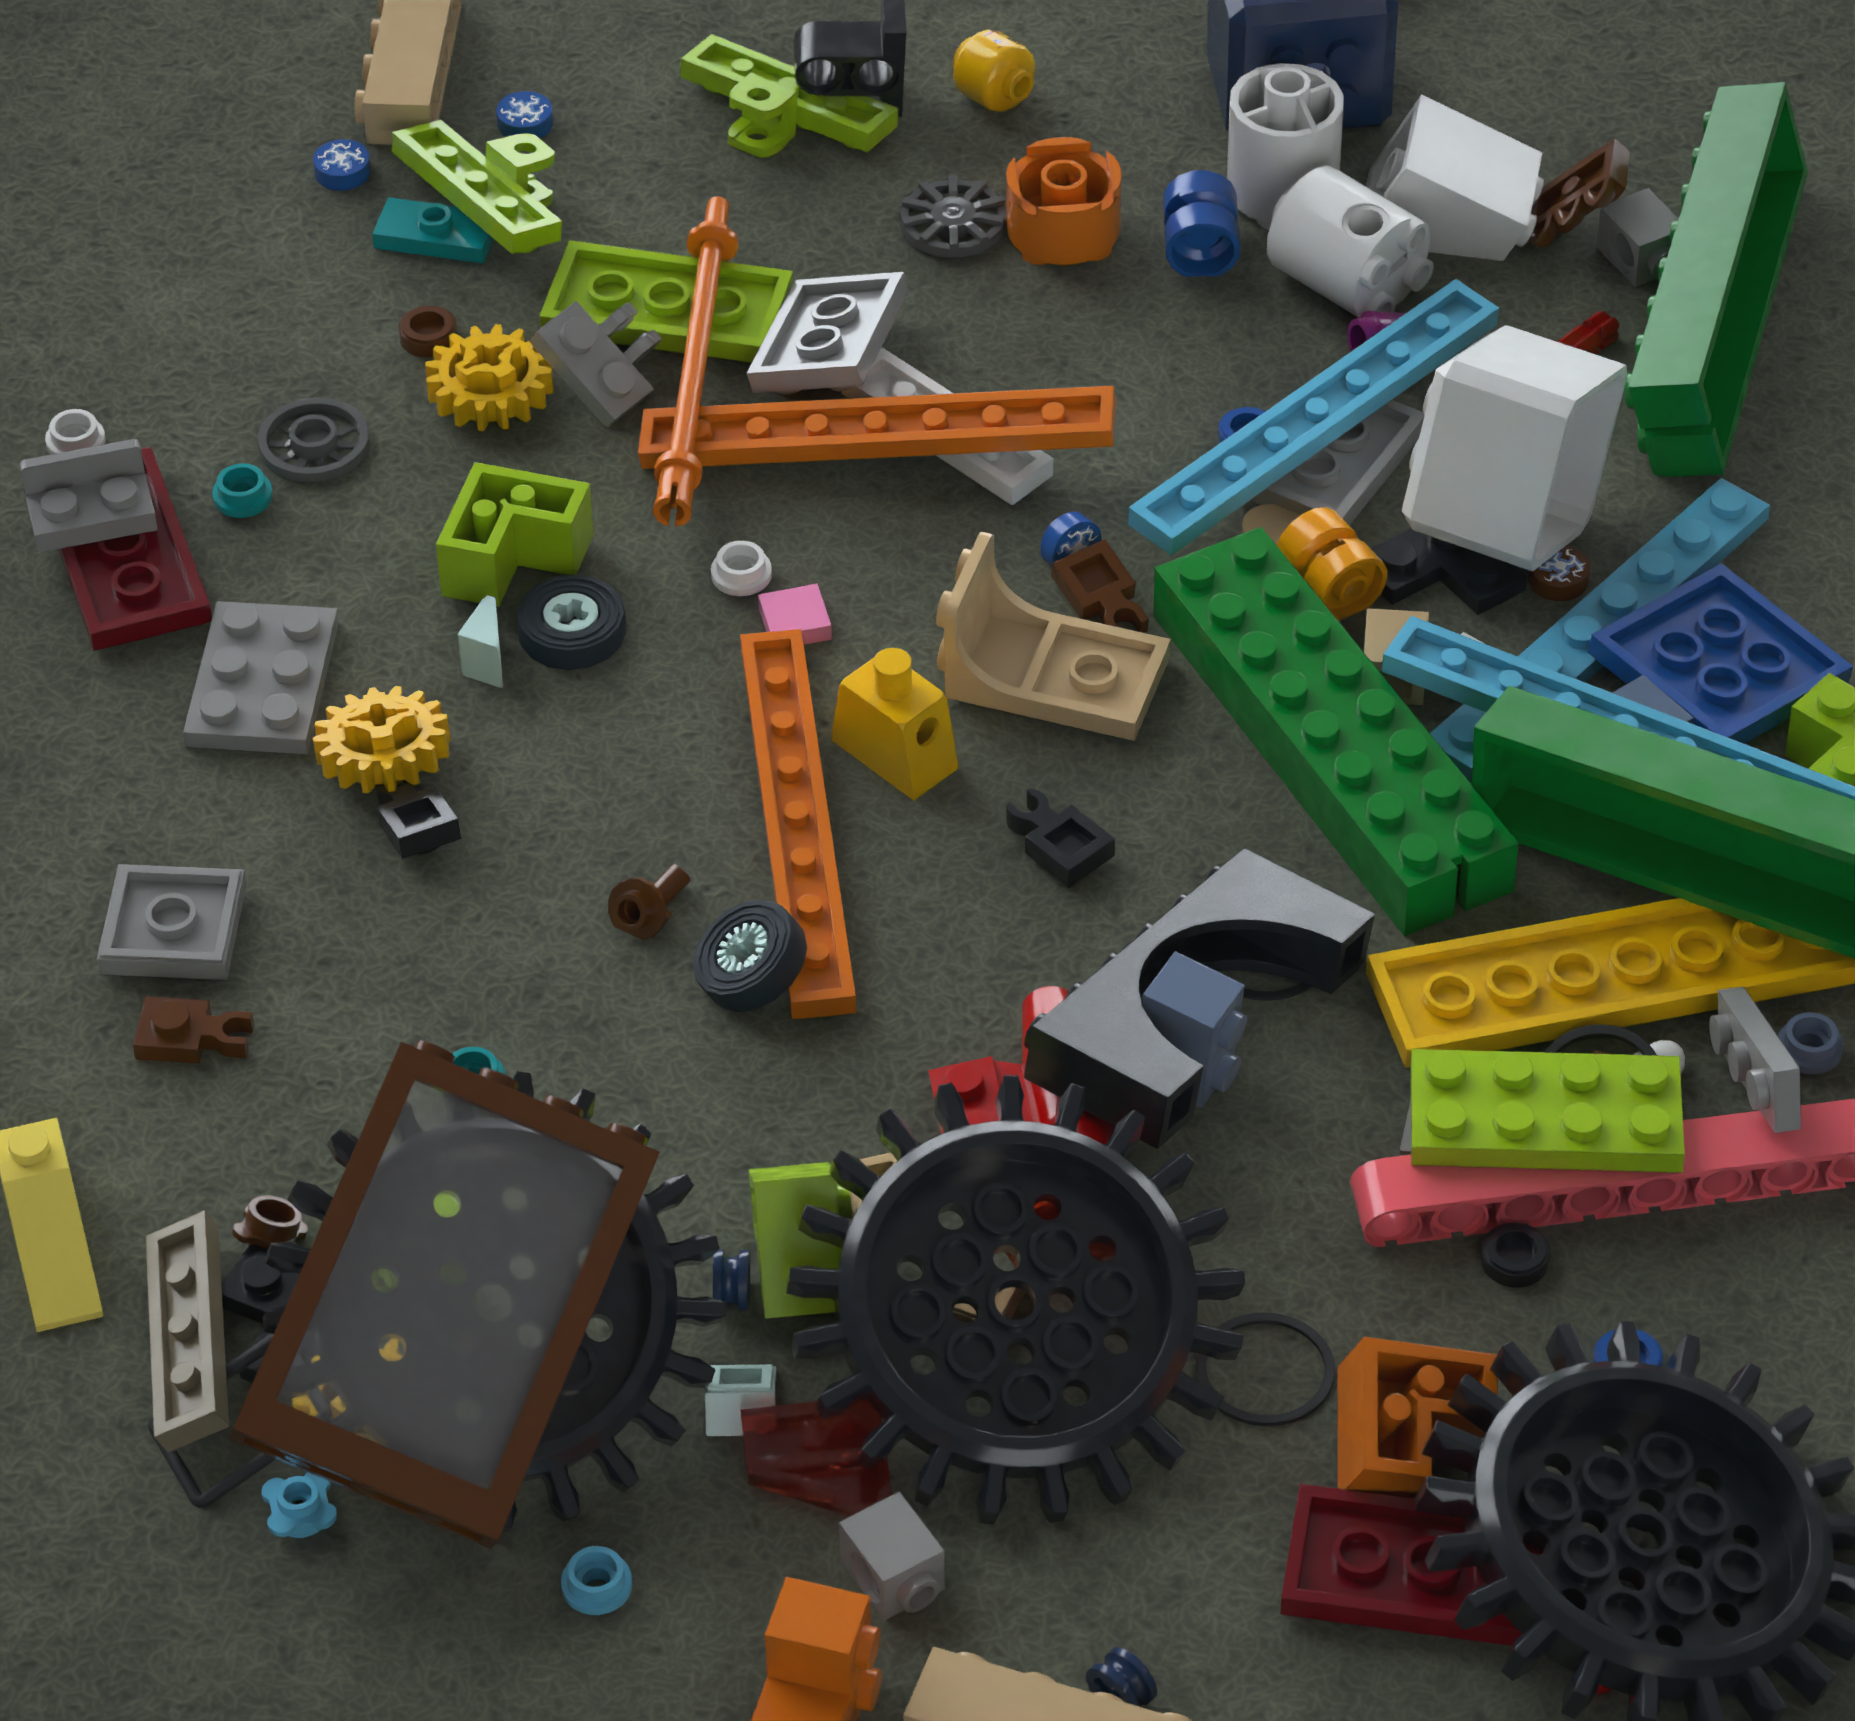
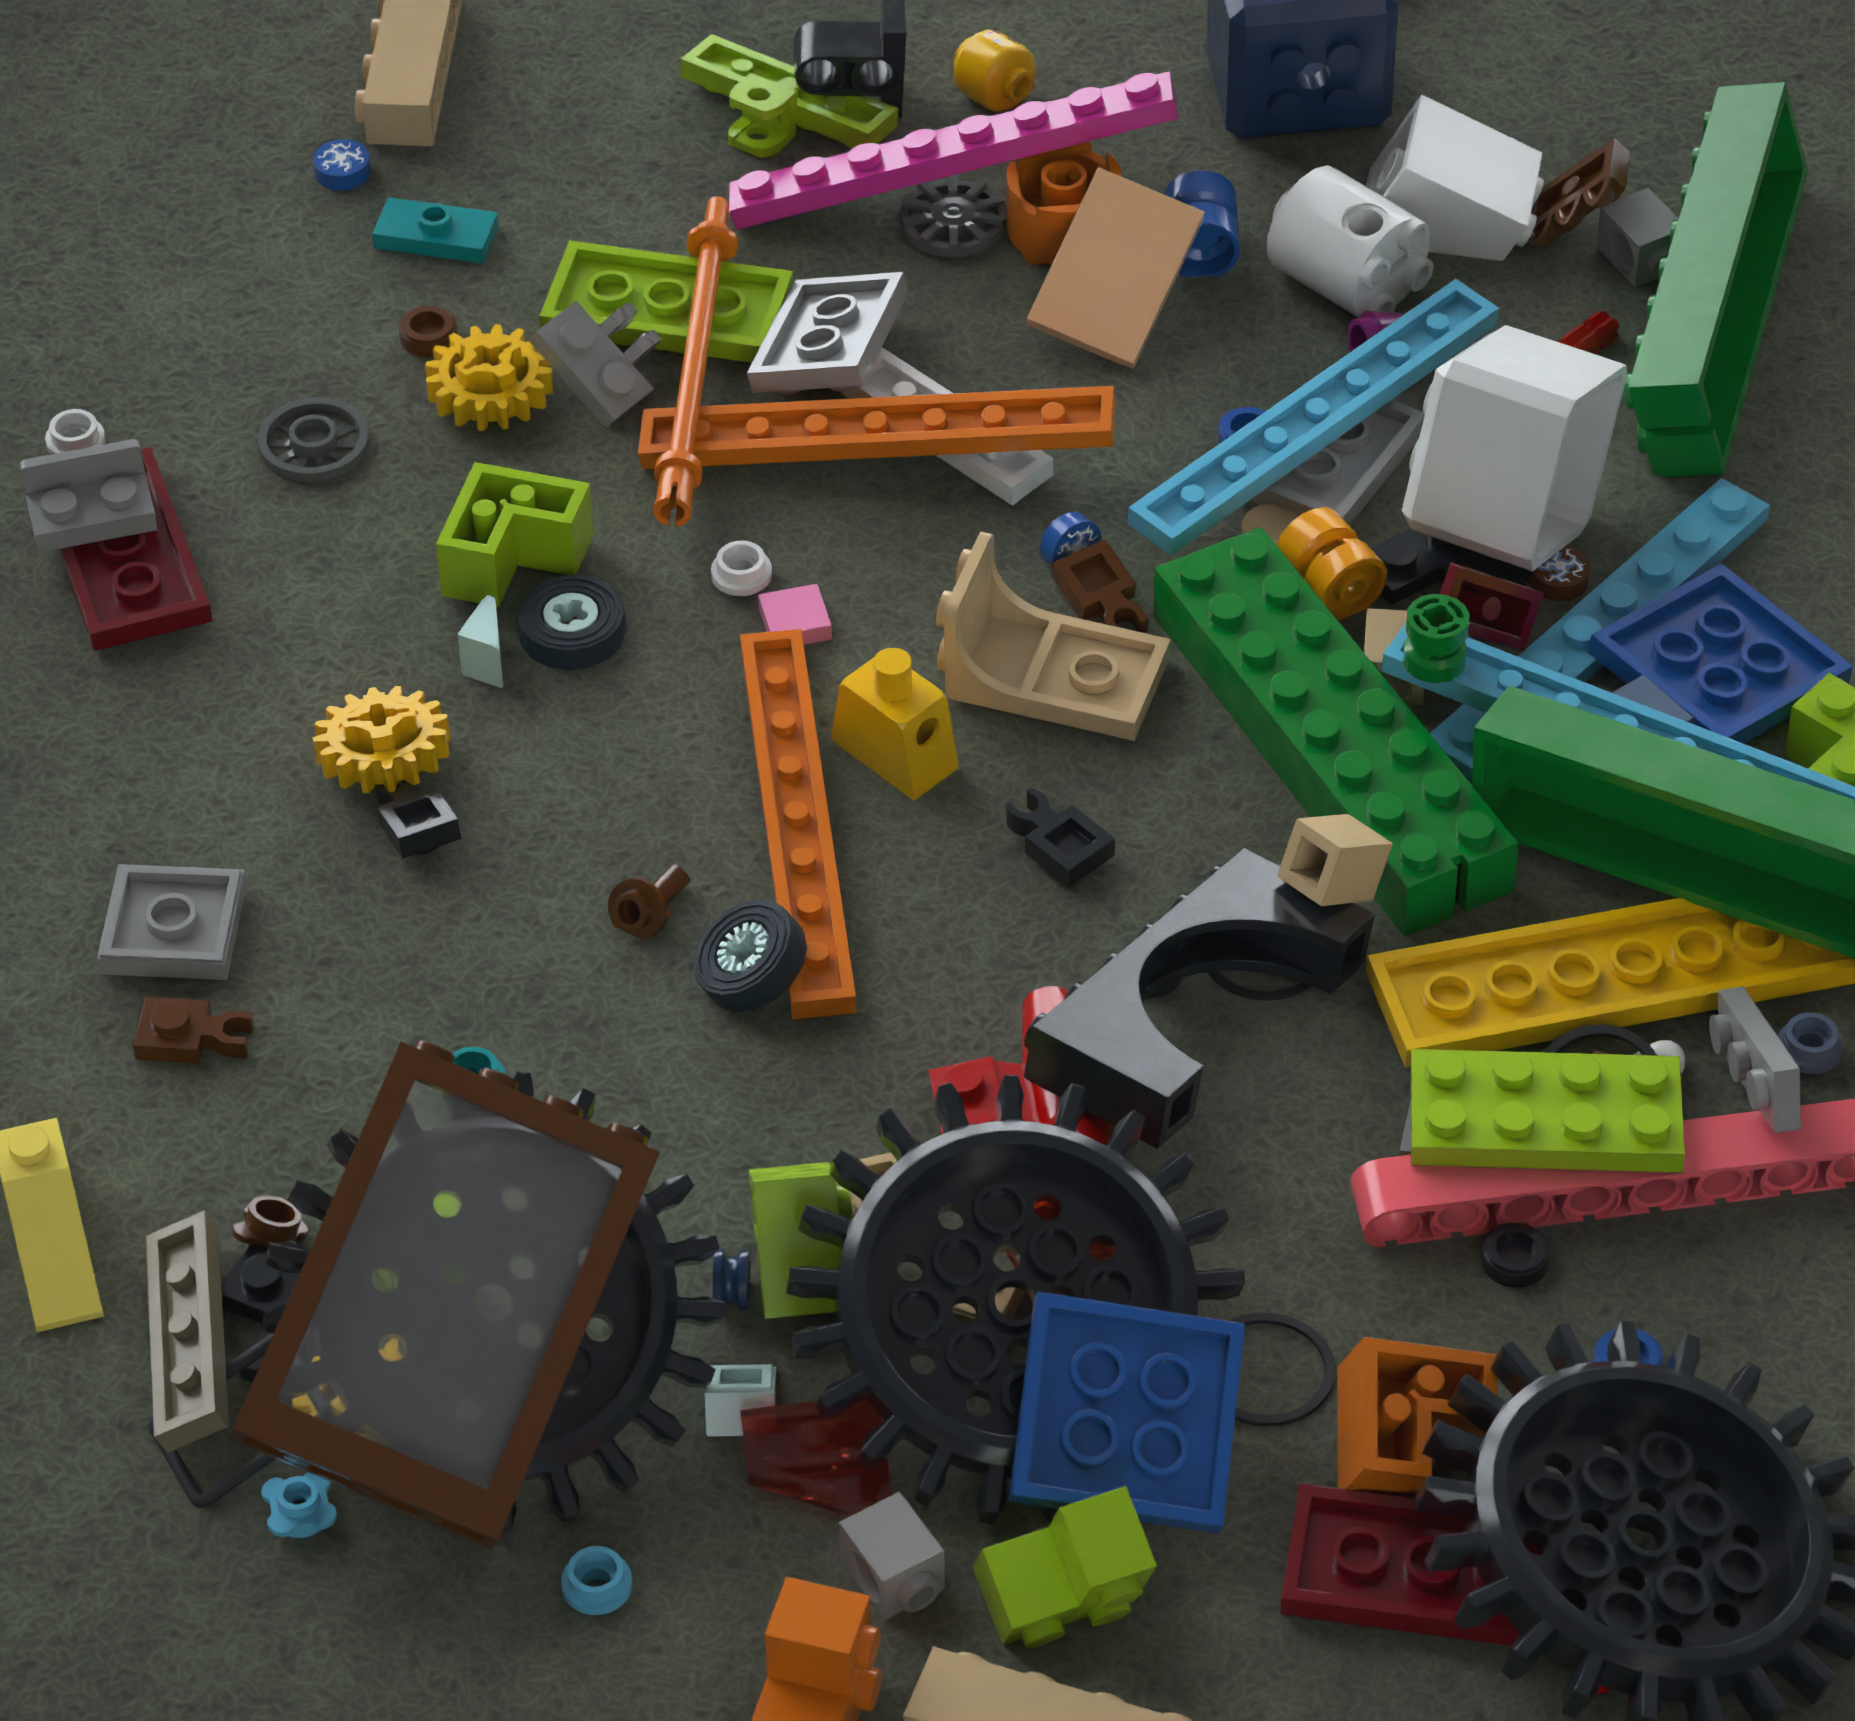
light grey plate [183,601,339,754] -> none
teal plate [212,463,273,518] -> none
lime plate [392,120,562,254] -> none
blue tile [496,91,553,139] -> none
dark blue bush [1086,1647,1157,1707] -> none
sand blue brick [1142,951,1247,1108] -> none
white cylinder [1227,63,1344,230] -> none
none -> dark pink plate [729,71,1178,230]
none -> lime brick [973,1486,1157,1649]
none -> blue plate [1009,1292,1245,1534]
none -> light nougat tile [1027,167,1205,369]
none -> tan brick [1277,814,1393,906]
none -> green wheel [1403,594,1470,683]
none -> dark red slope [1440,563,1544,651]

